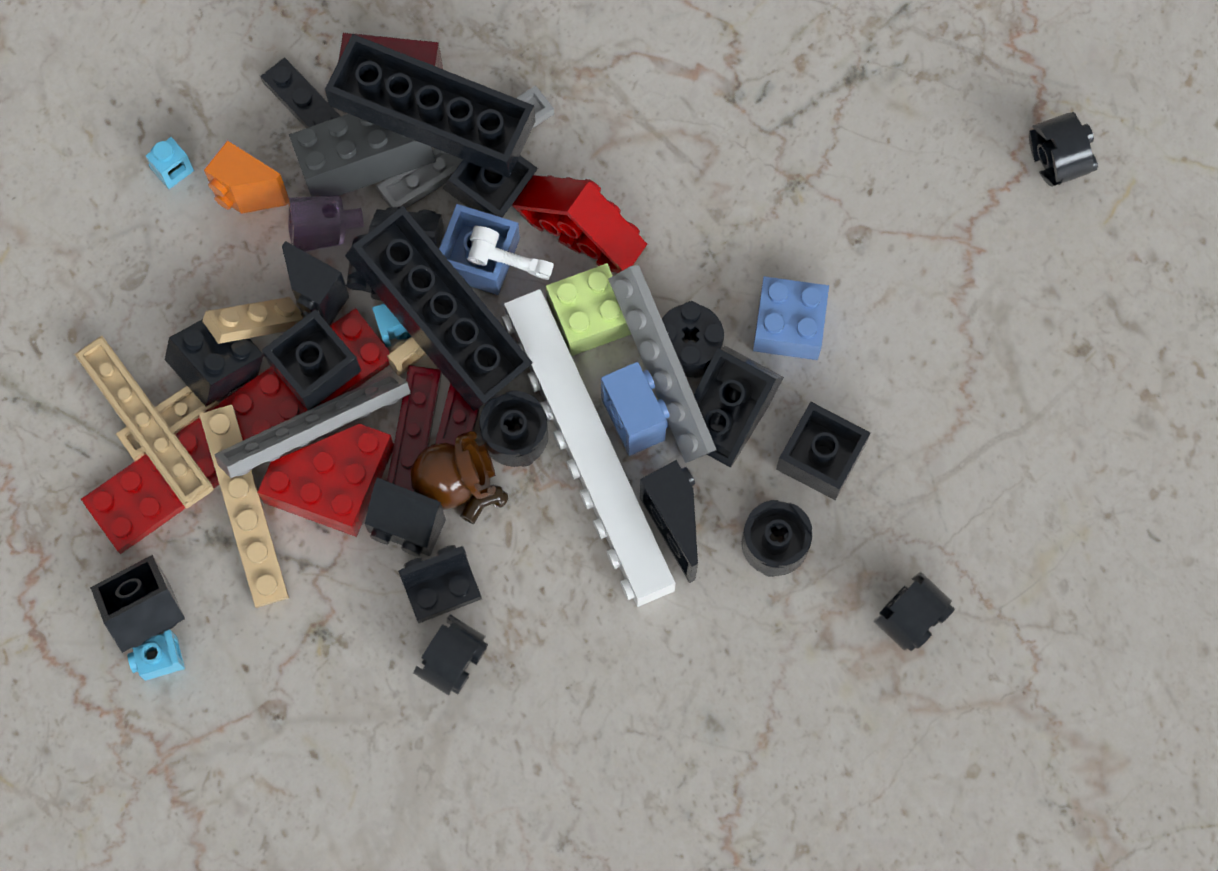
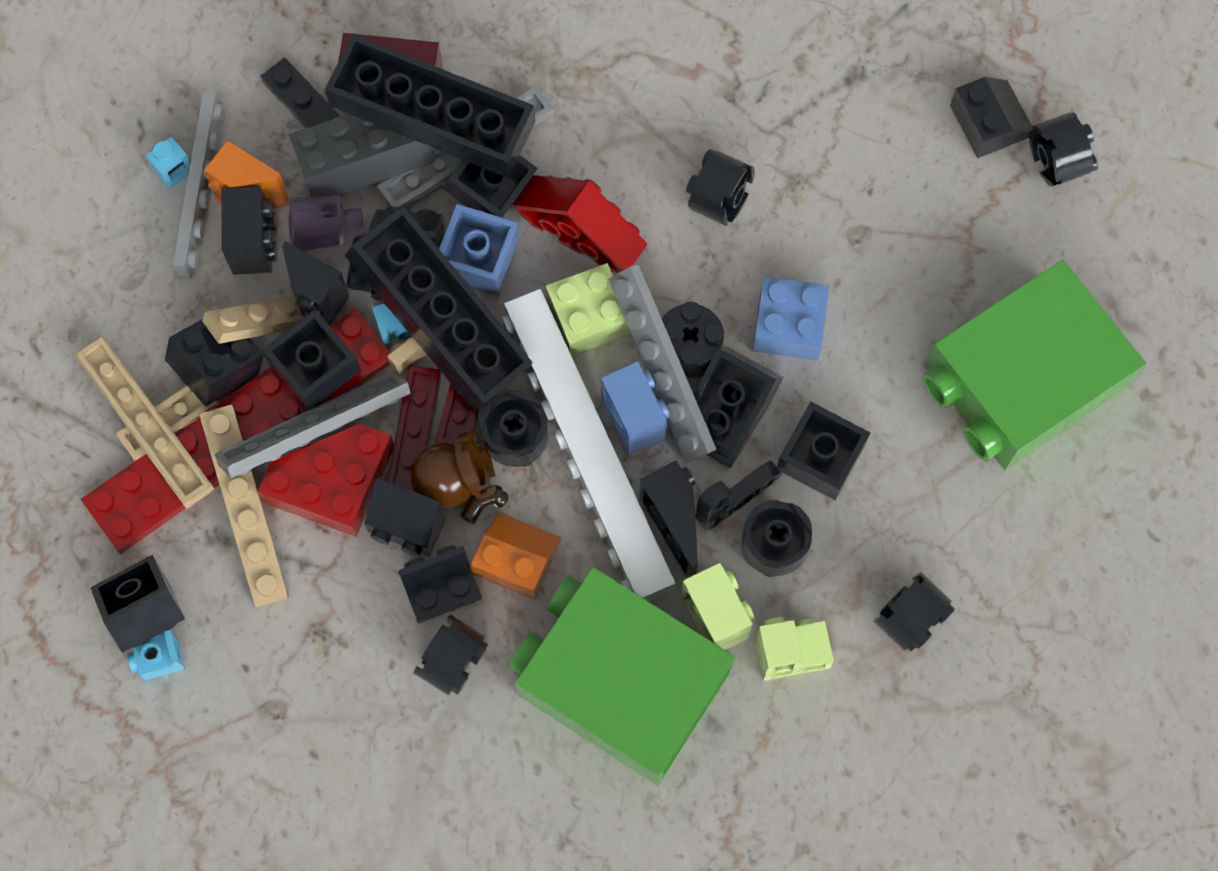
white brick [467,226,554,280] -> none
none -> light grey plate [172,89,225,279]
none -> black brick [221,187,277,275]
none -> orange slope [470,513,562,600]
none -> bright green brick [509,567,735,786]
none -> yellowish green brick [681,563,754,650]
none -> black brick [686,149,755,226]
none -> black beam [695,460,782,532]
none -> yellowish green brick [755,617,834,681]
none -> bright green brick [923,259,1146,470]
none -> black slope [950,77,1033,158]

